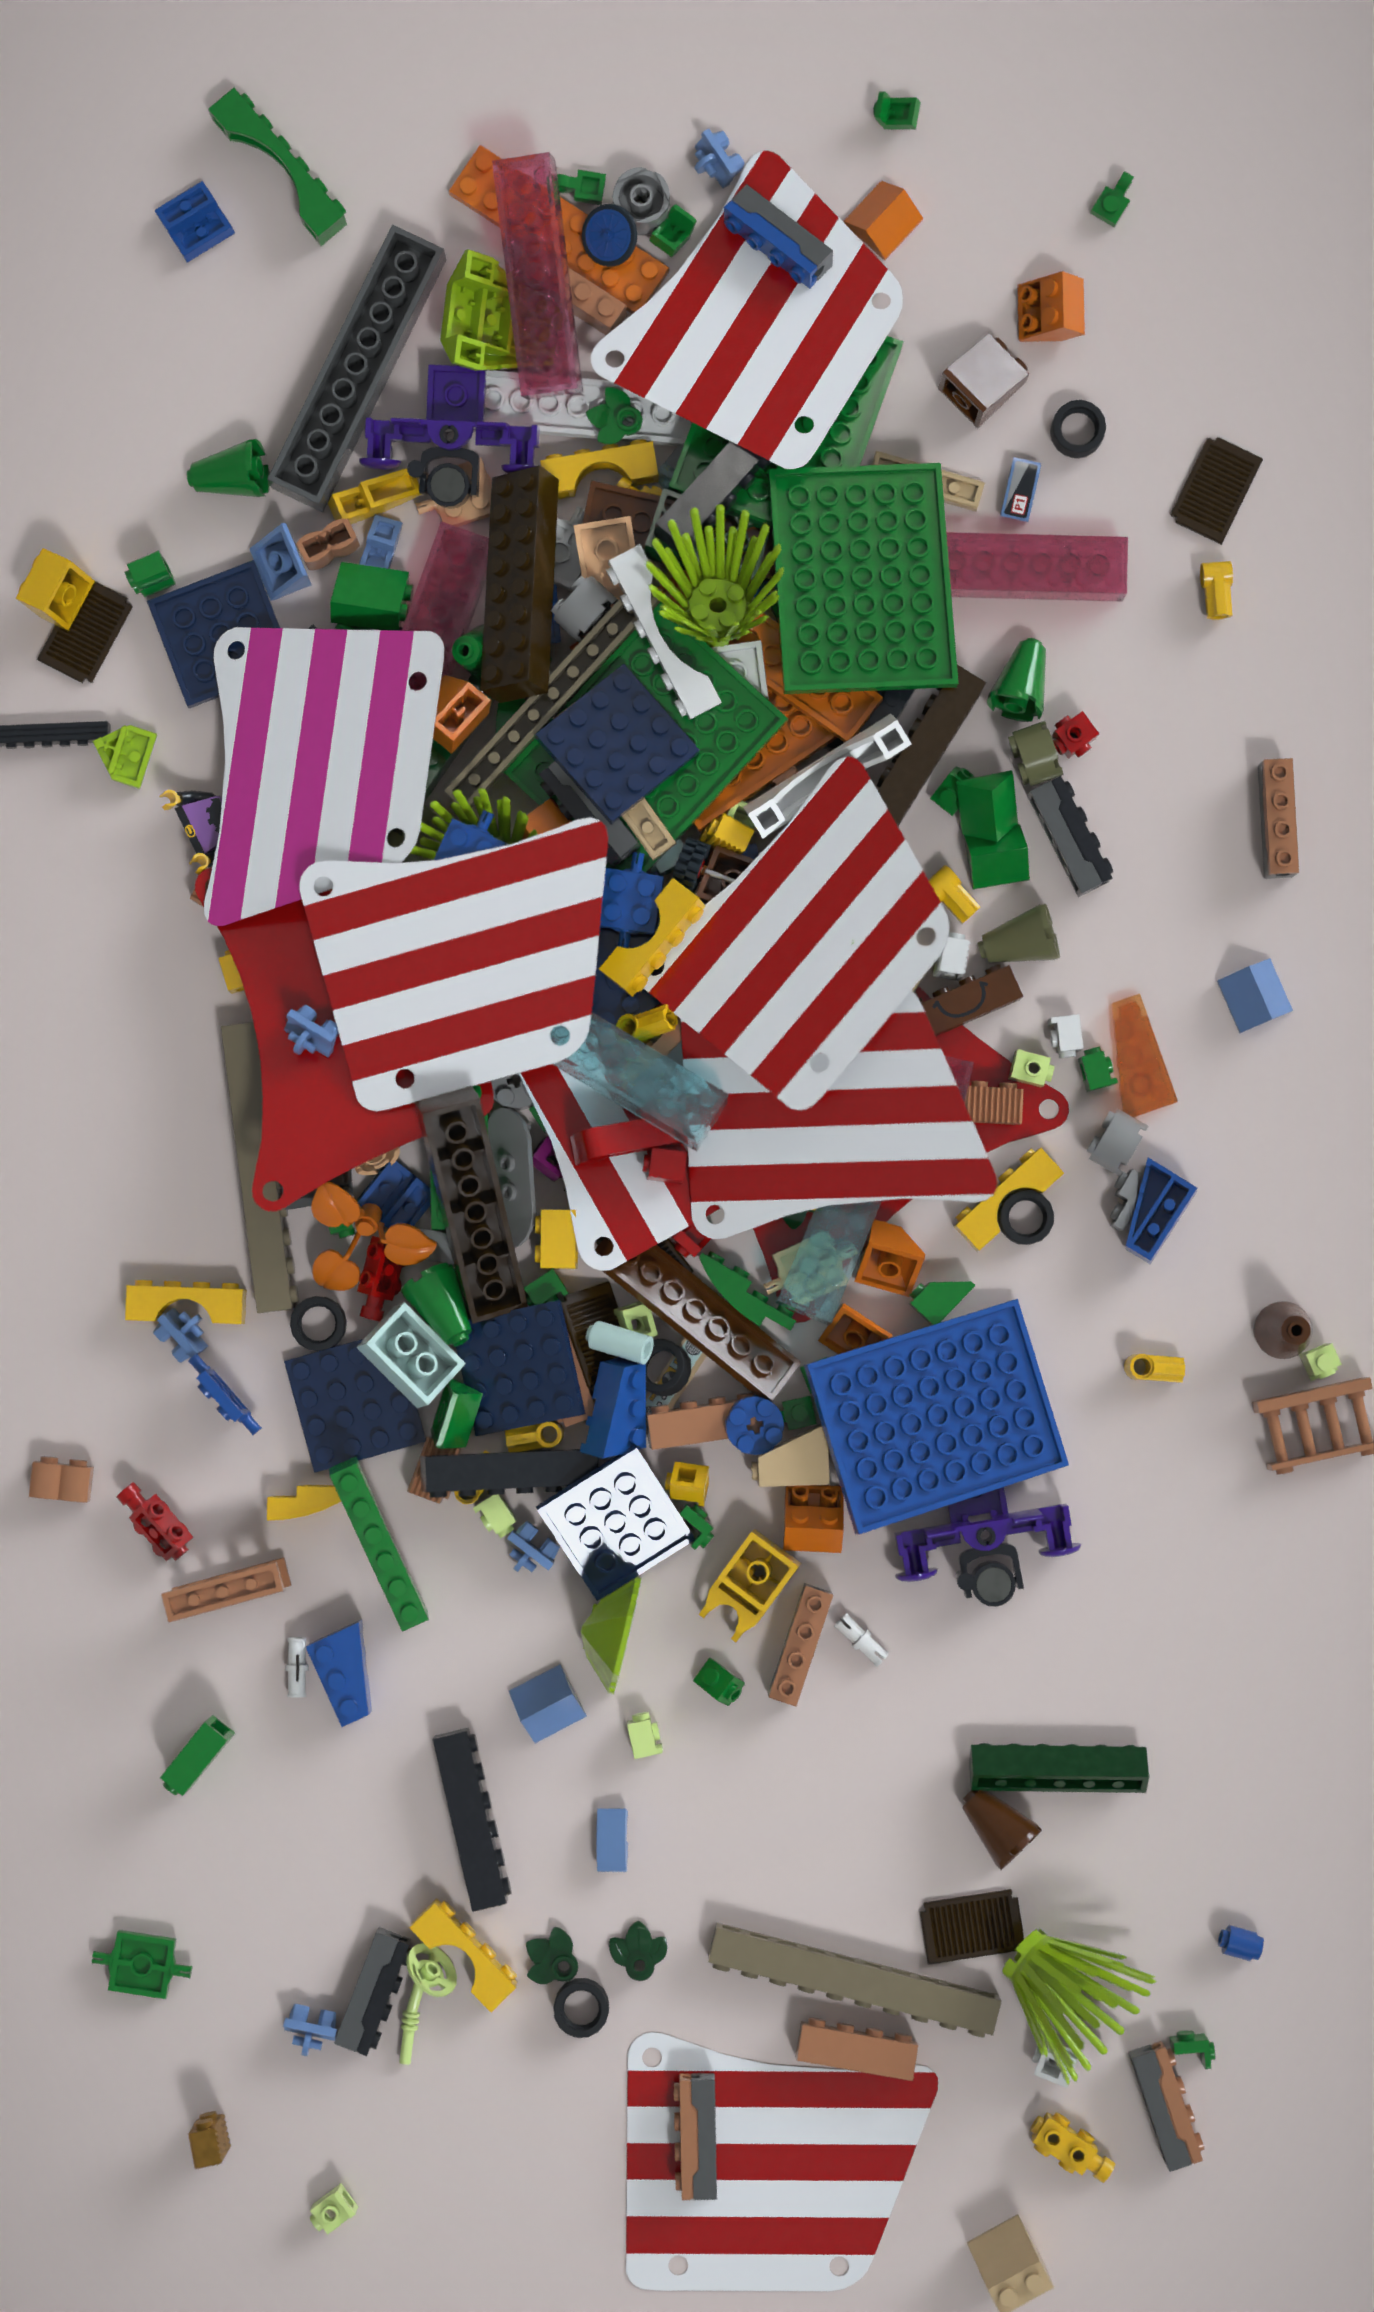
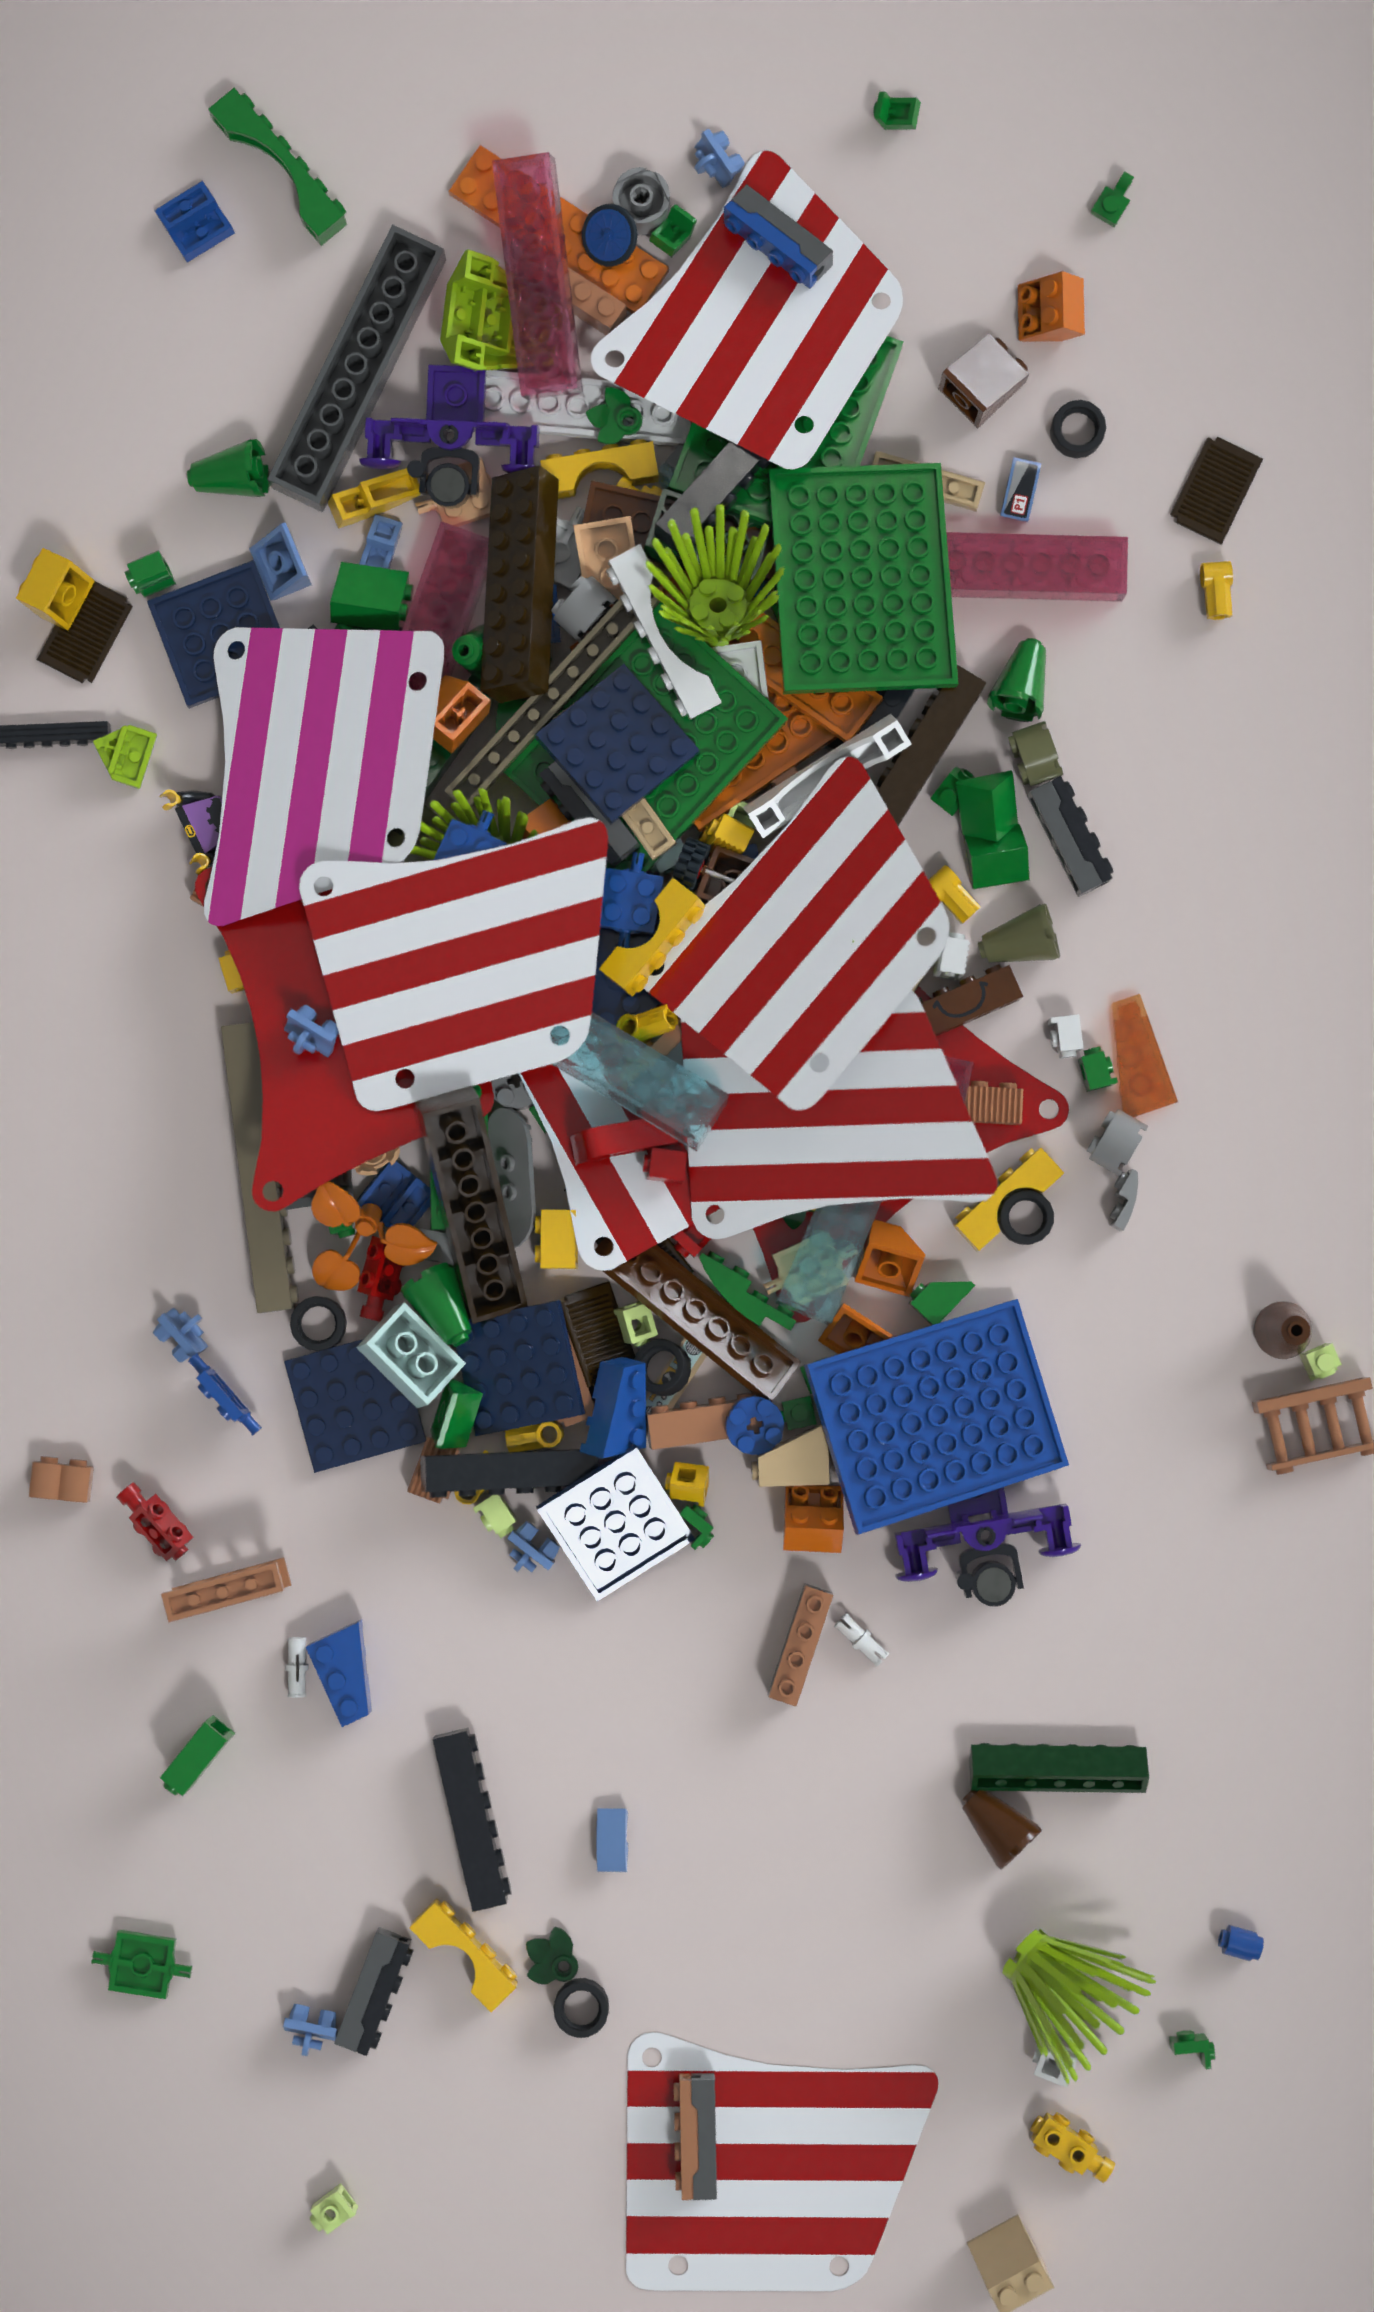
yellow arch [125,1280,247,1324] -> none
pearl gold brick [188,2111,231,2169] -> none
yellow slope [267,1485,341,1521] -> none
nougat brick [296,519,360,570] -> none
green arch [329,1456,429,1632] -> none
yellowish green dish [399,1943,457,2064] -> none
medium blue slope [509,1664,587,1743] -> none
green brick [524,1269,569,1306] -> none
magenta brick [532,1135,563,1182] -> none
green plate [555,169,606,205] -> none
lime wedge [581,1577,642,1694] -> none
light aqua brick [586,1321,654,1365] -> none
dark green plate [609,1921,667,1981] -> none
yellowish green brick [627,1712,663,1759] -> none
green bracket [693,1657,745,1706] -> none
yellow brick [699,1529,802,1642] -> none
dark tan brick [708,1922,1002,2037] -> none
nougat brick [795,2018,918,2081] -> none
orange slope [843,180,923,261] -> none
dark brown window [920,1889,1024,1965] -> none
yellowish green brick [1008,1049,1054,1087] -> none
red brick [1052,711,1099,759] -> none
yellow piece [1124,1354,1185,1383] -> none
blue wedge [1126,1157,1198,1265] -> none
piece [1128,2041,1205,2172] -> none
medium blue slope [1217,958,1293,1033] -> none
nougat piece [1258,758,1299,879] -> none

